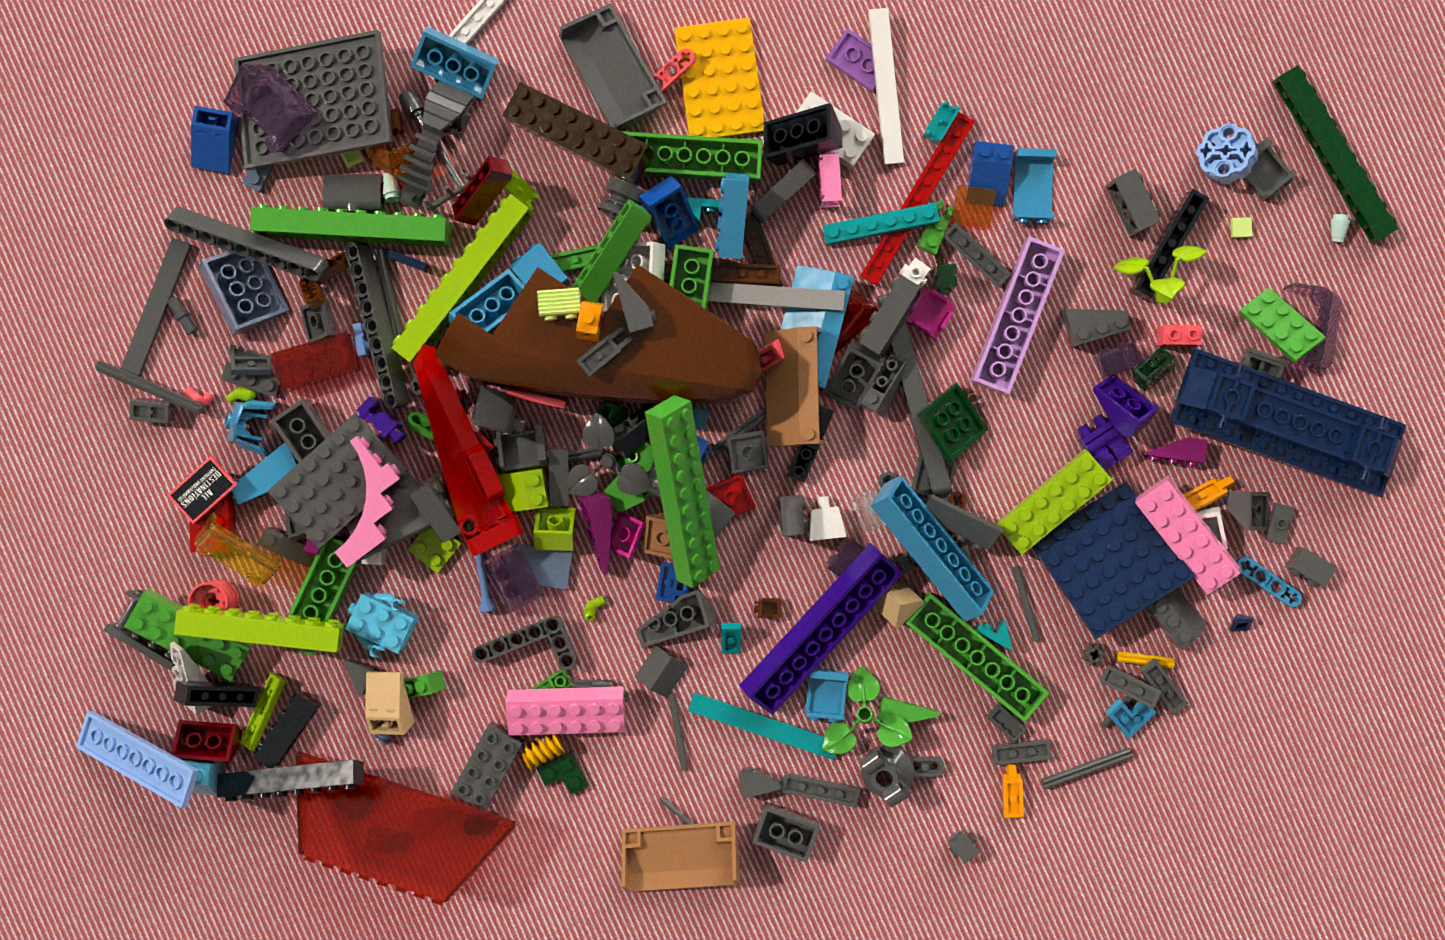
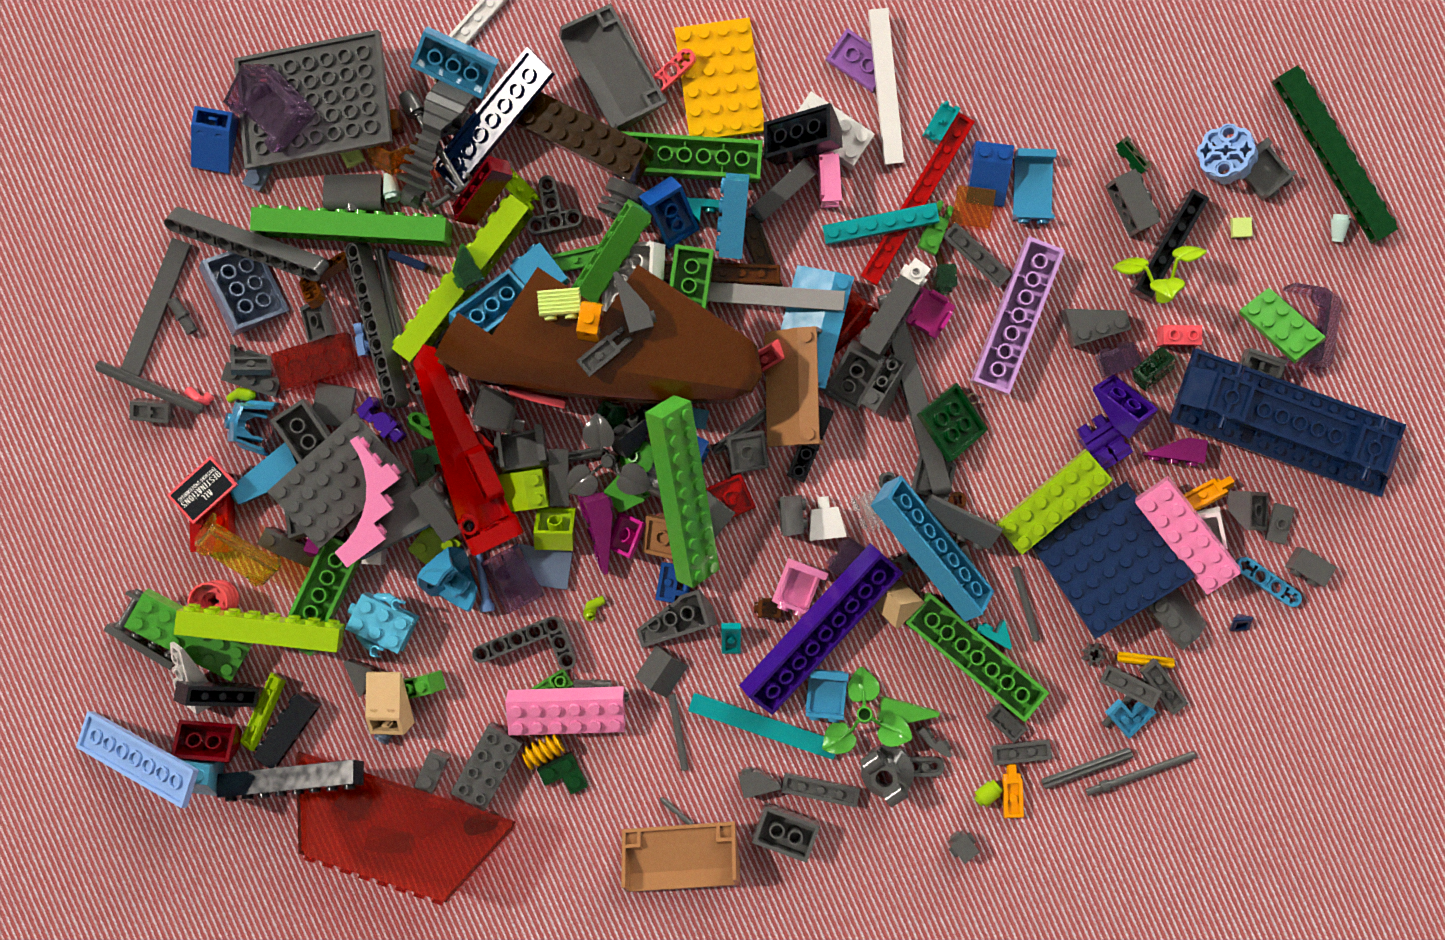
none -> dark grey slope [313,381,356,427]
none -> dark green plate [411,445,441,484]
none -> dark grey brick [414,747,451,795]
none -> dark azure piece [417,547,478,612]
none -> plate [432,47,555,190]
none -> clear green slope [452,243,485,291]
none -> dark grey beam [527,175,584,237]
none -> bright pink panel [772,558,828,617]
none -> dark grey slope [916,725,952,758]
none -> lime brick [974,779,1003,807]
none -> dark grey bar [1085,751,1196,796]
none -> dark green plate [1115,136,1152,174]

